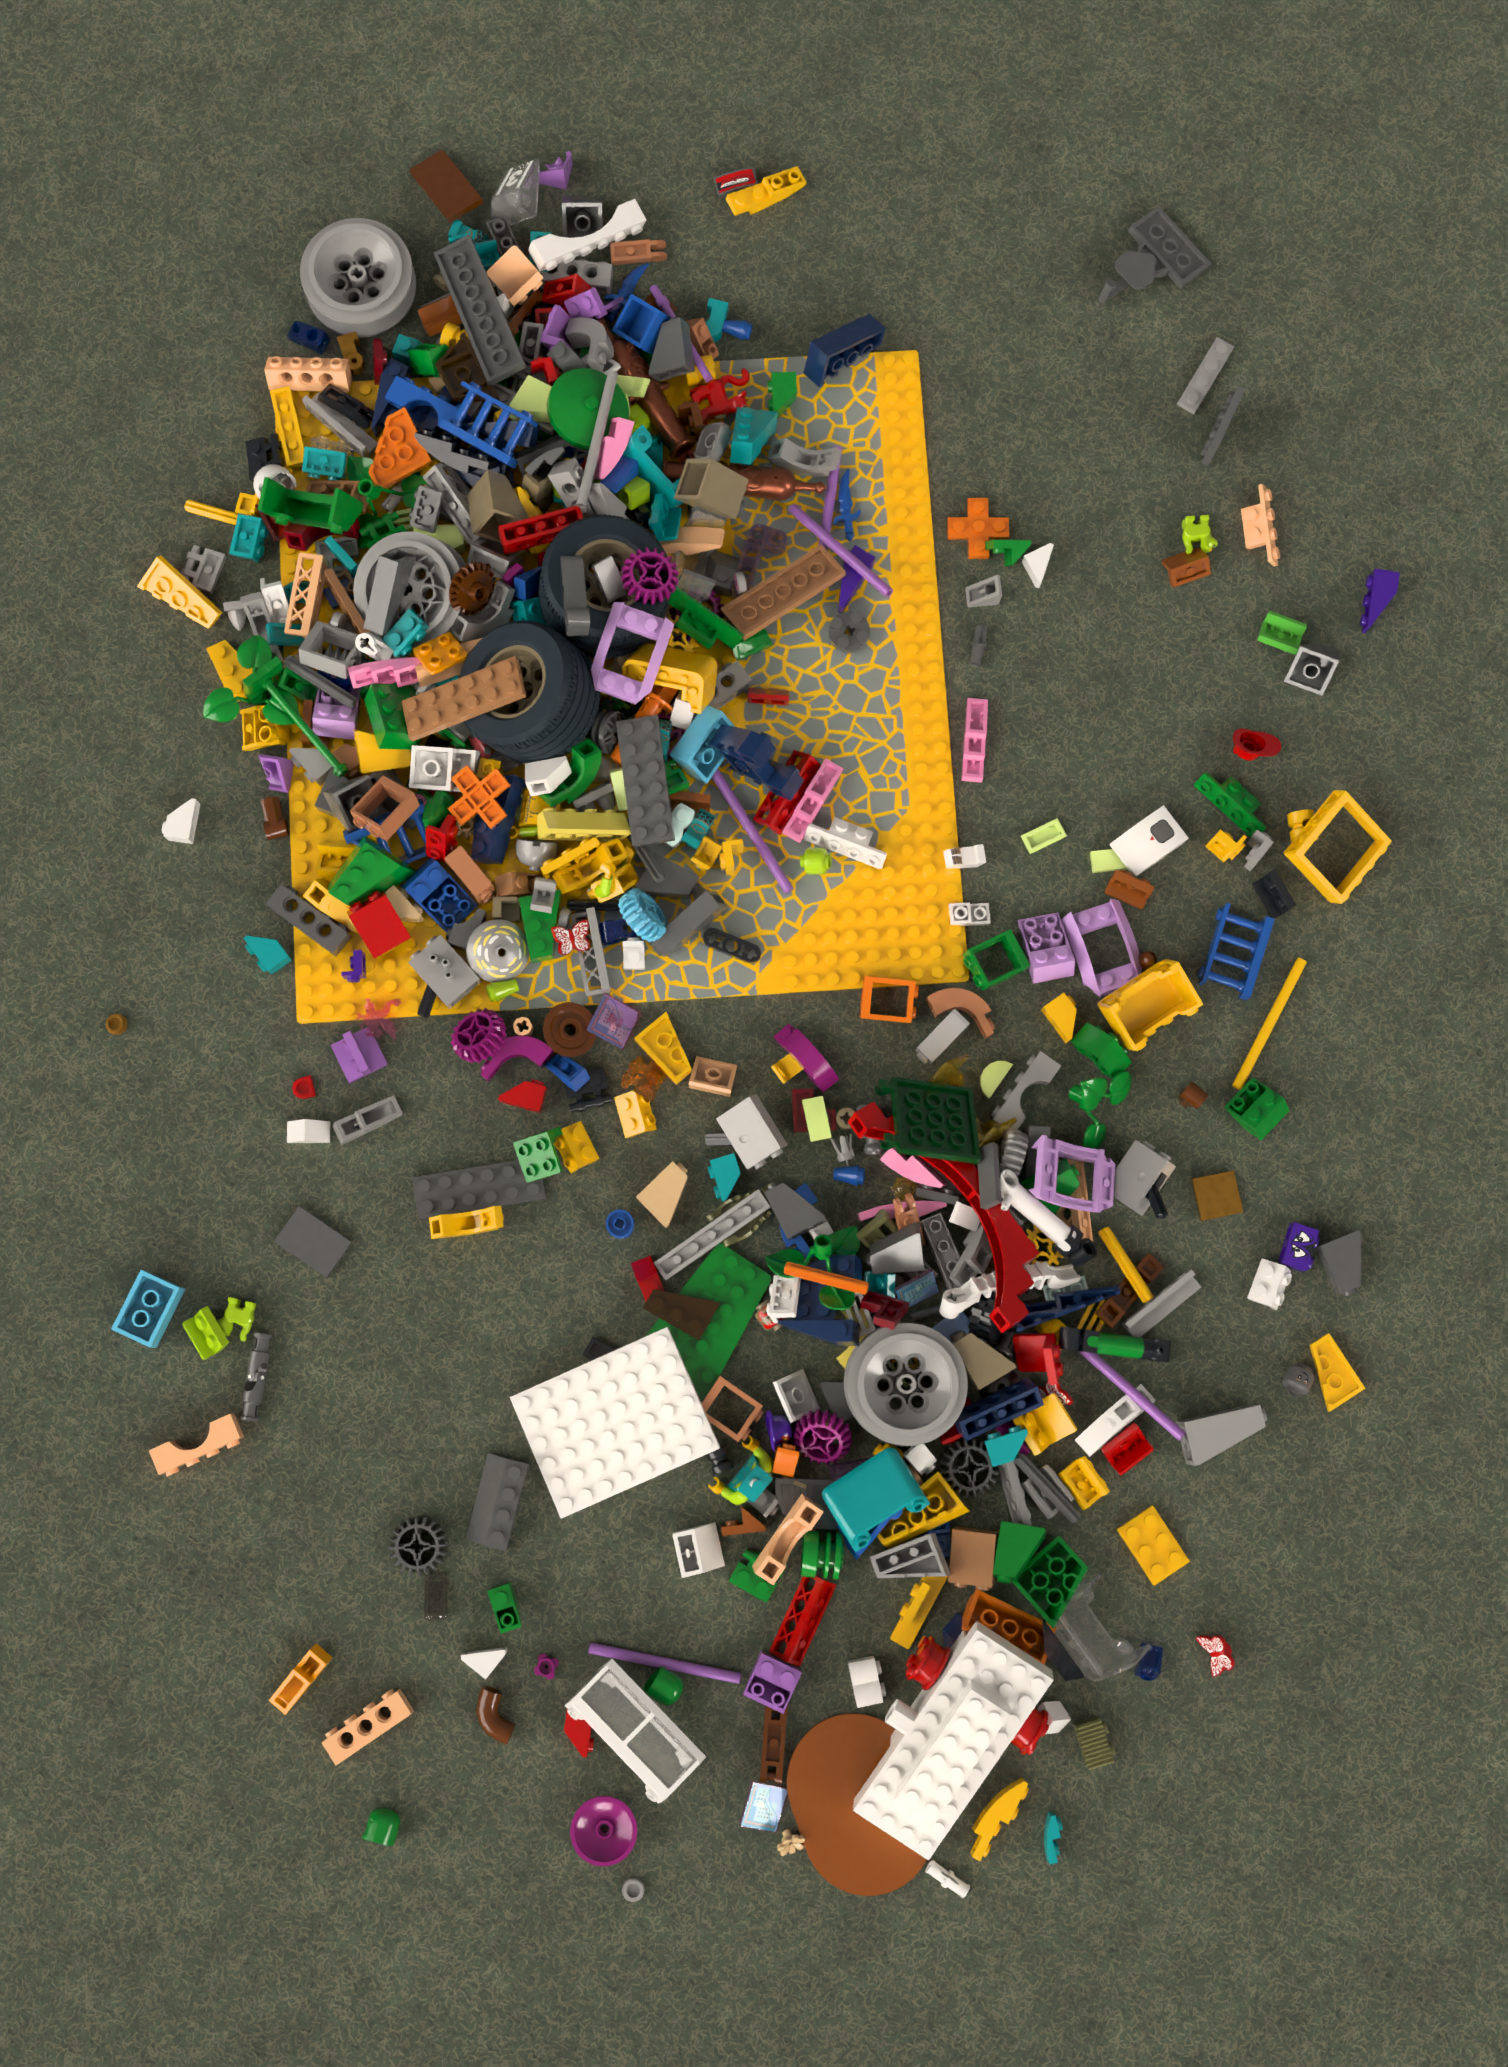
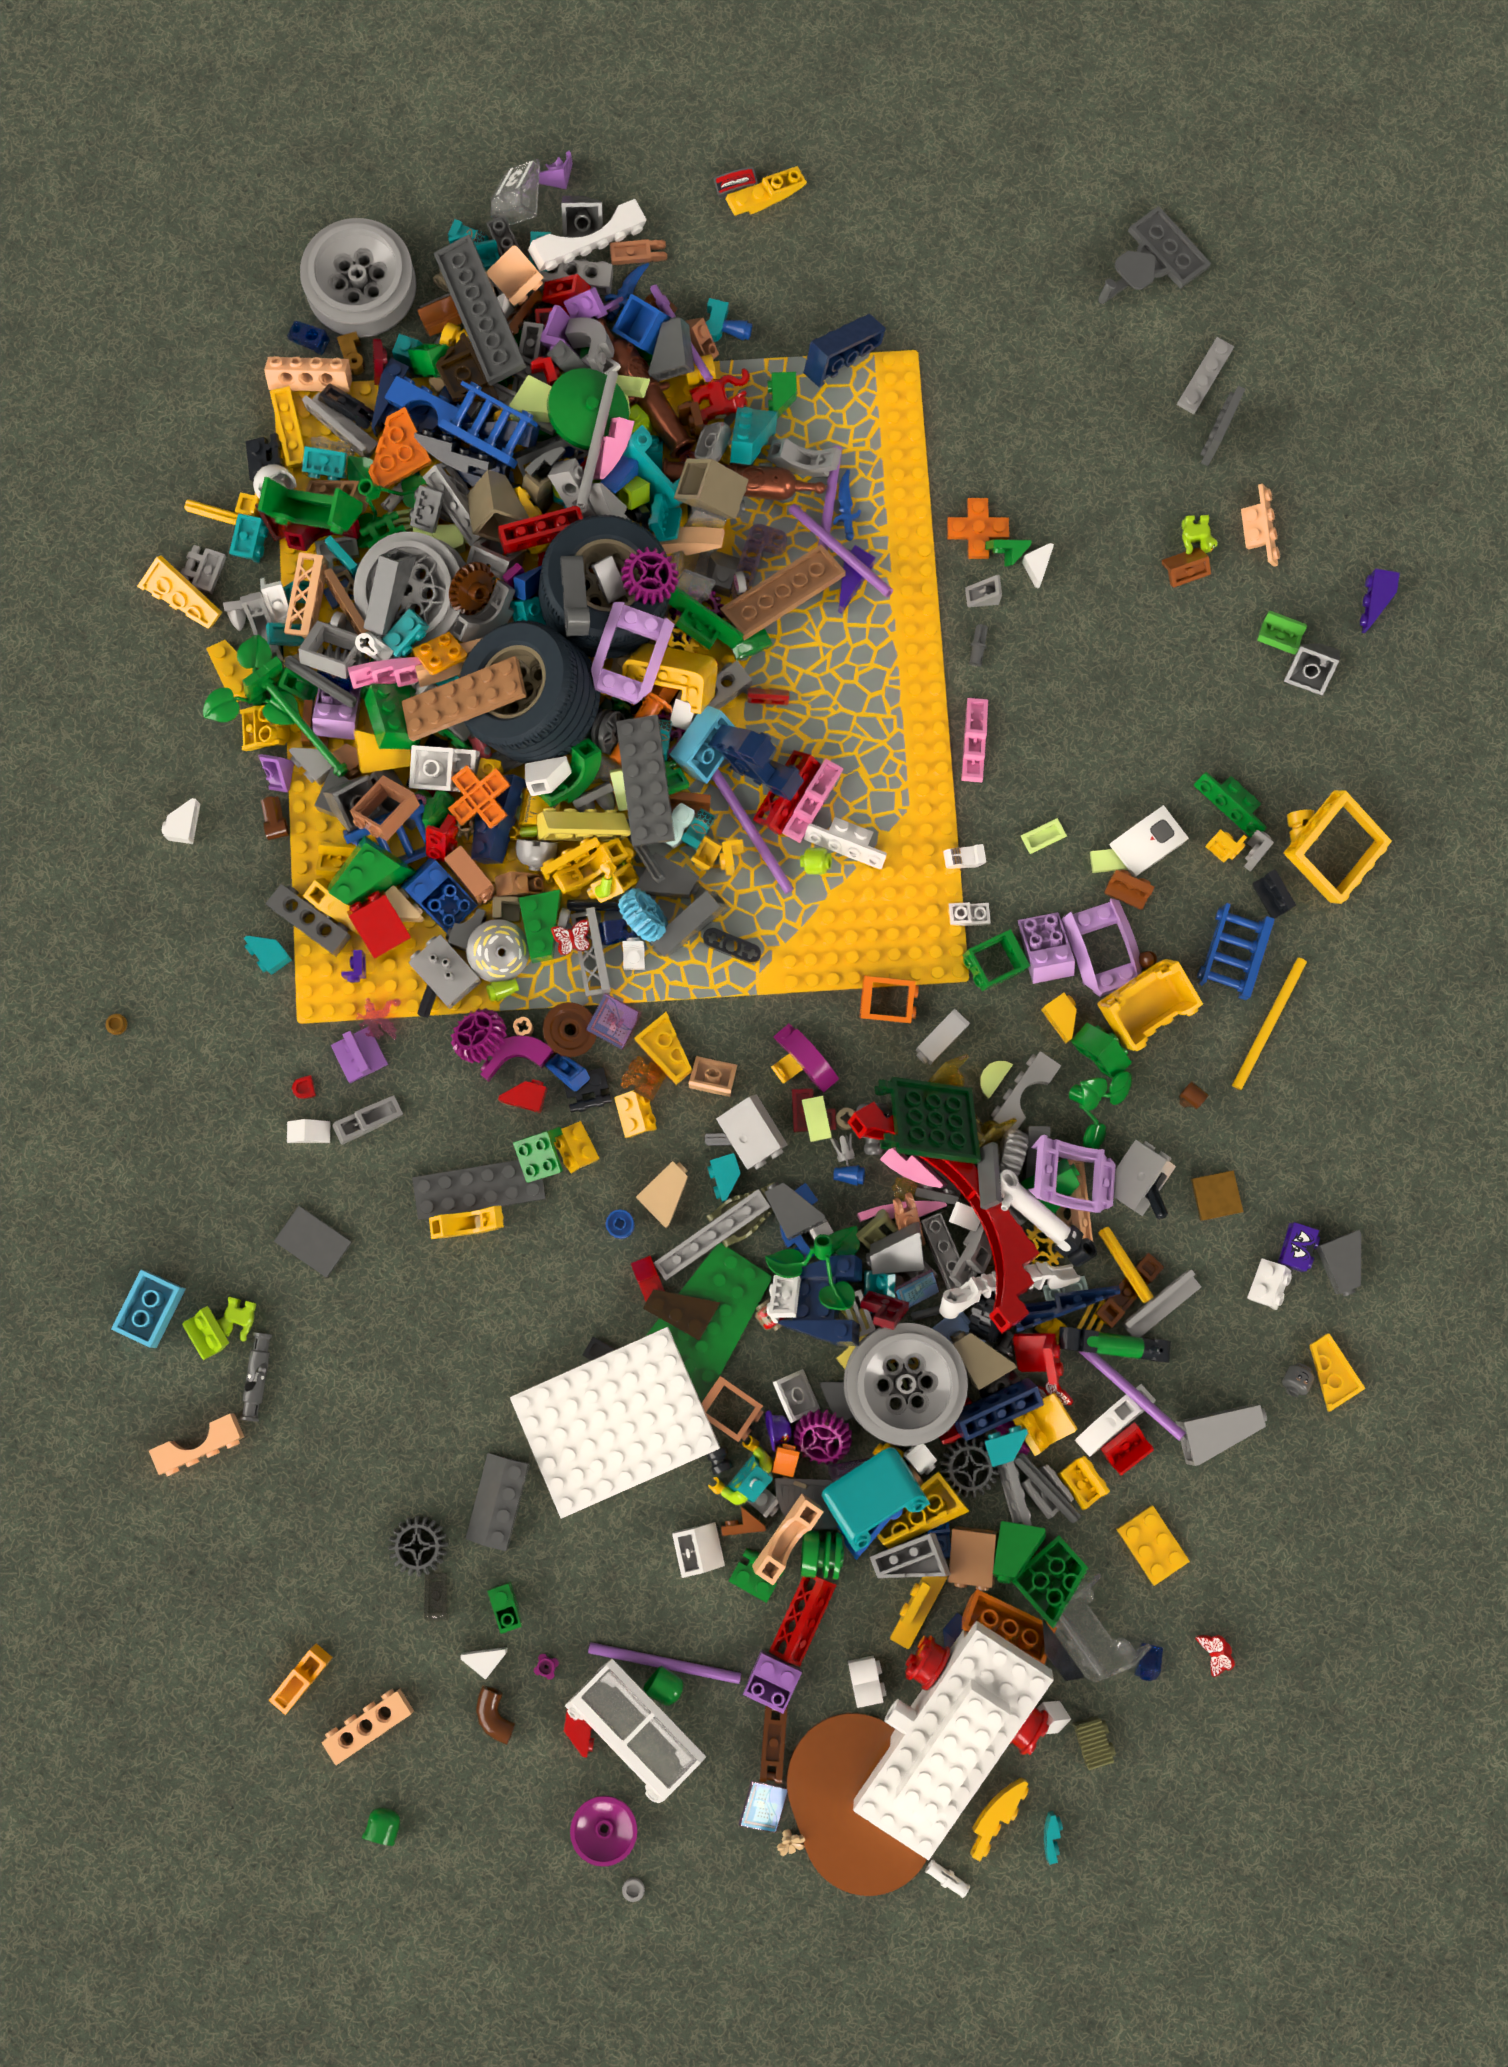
reddish brown tile [409,150,483,223] -> none
light grey bracket [530,877,556,913] -> none
orange axle [784,1262,869,1295] -> none
dark grey plate [829,611,870,654] -> none
nougat arch [925,988,995,1040] -> none
green slope [1224,1077,1289,1140] -> none
red piece [1233,728,1282,761] -> none

